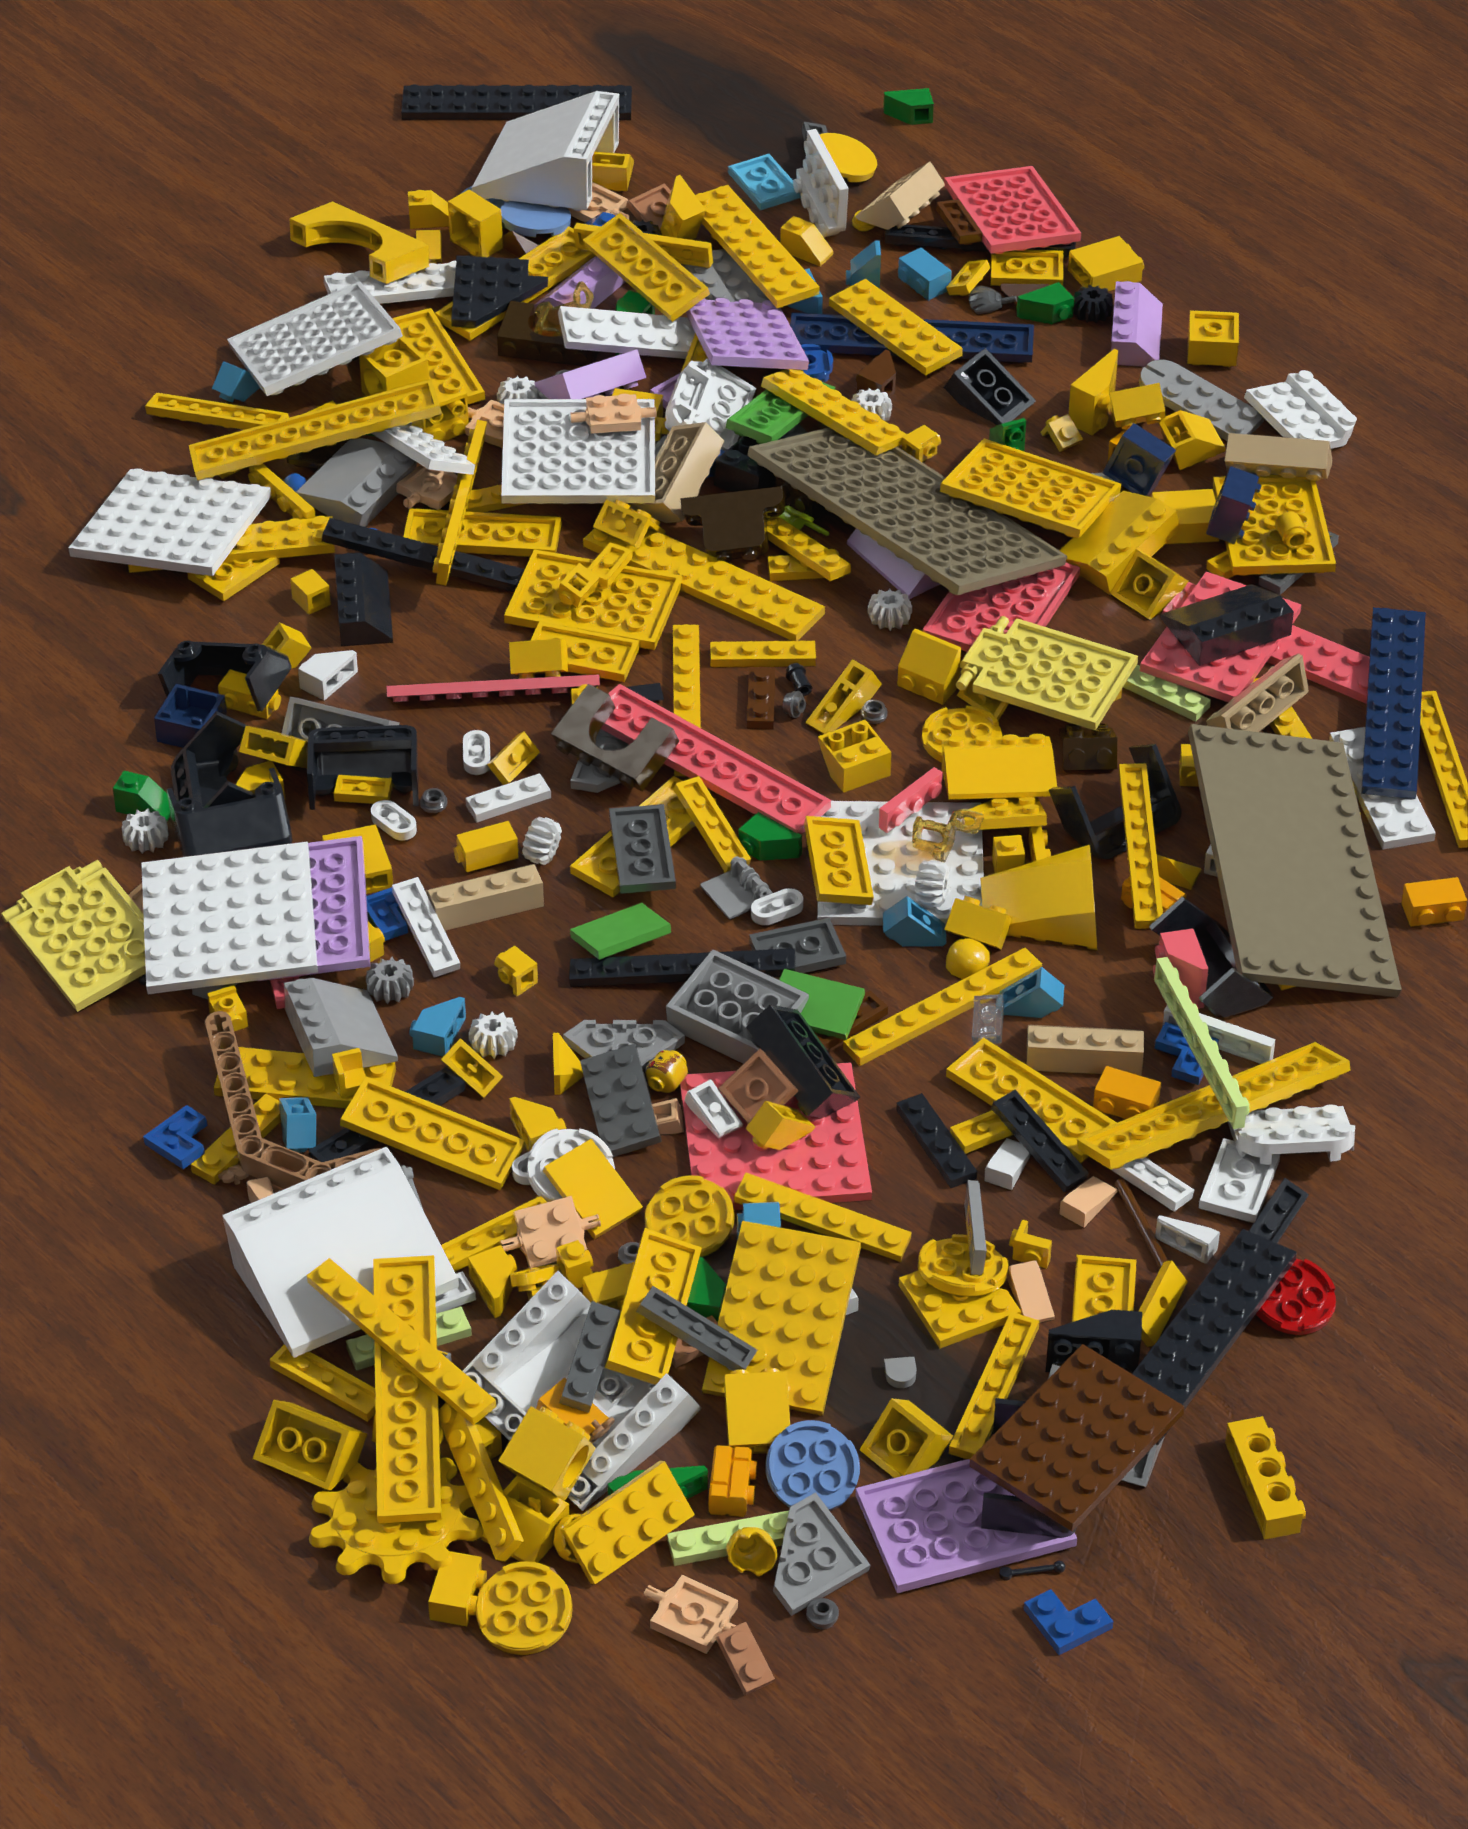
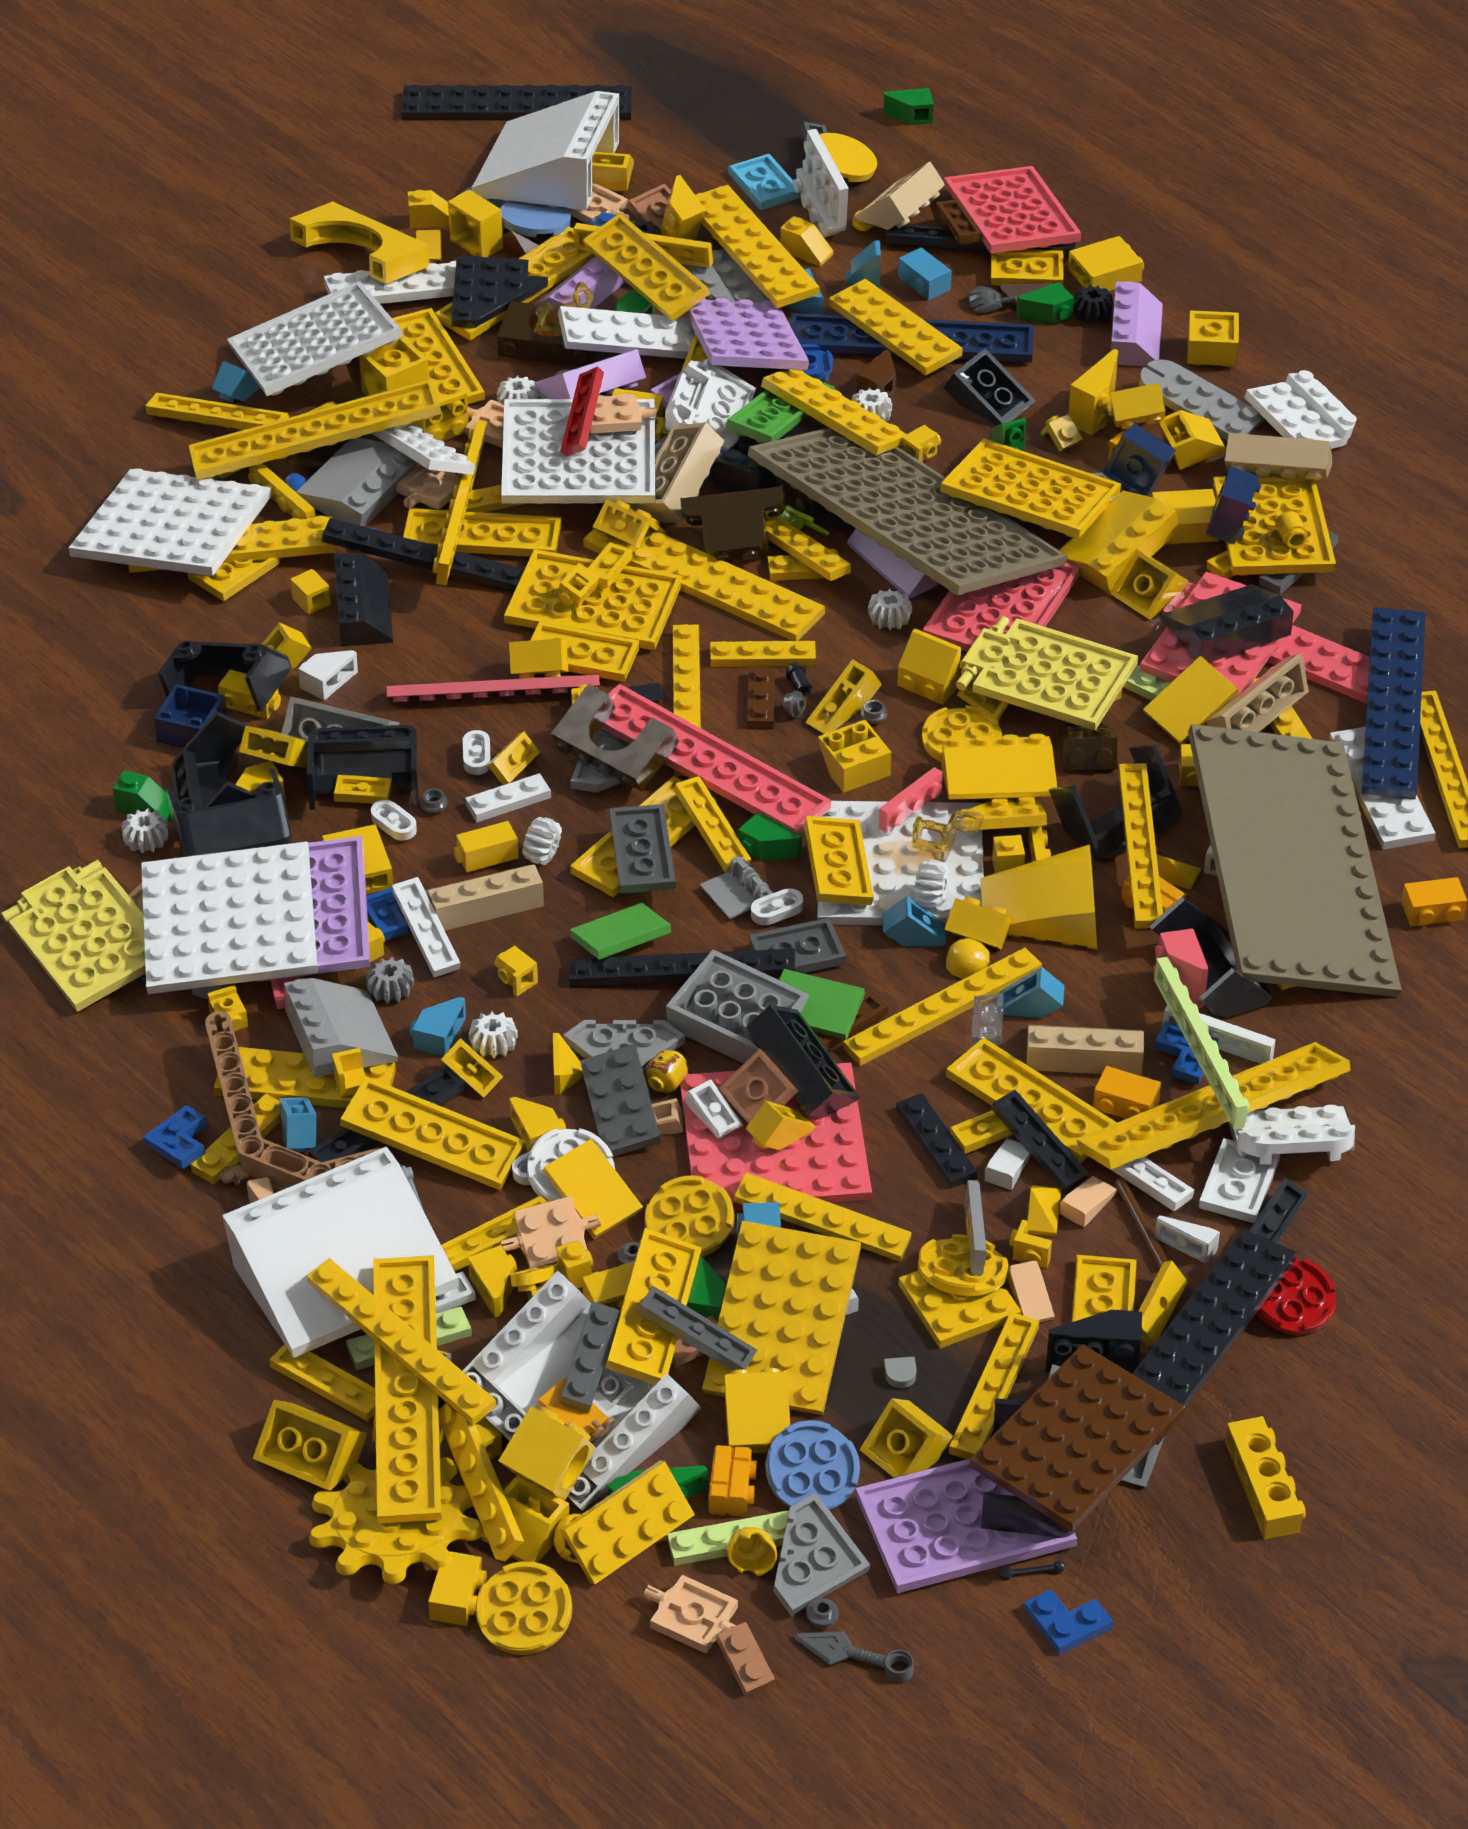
yellow plate [946,260,991,296] -> none
none -> red plate [560,366,604,457]
none -> dark grey piece [794,1631,914,1683]
none -> yellow slope [1027,1186,1061,1237]
none -> yellow tile [1143,656,1239,746]

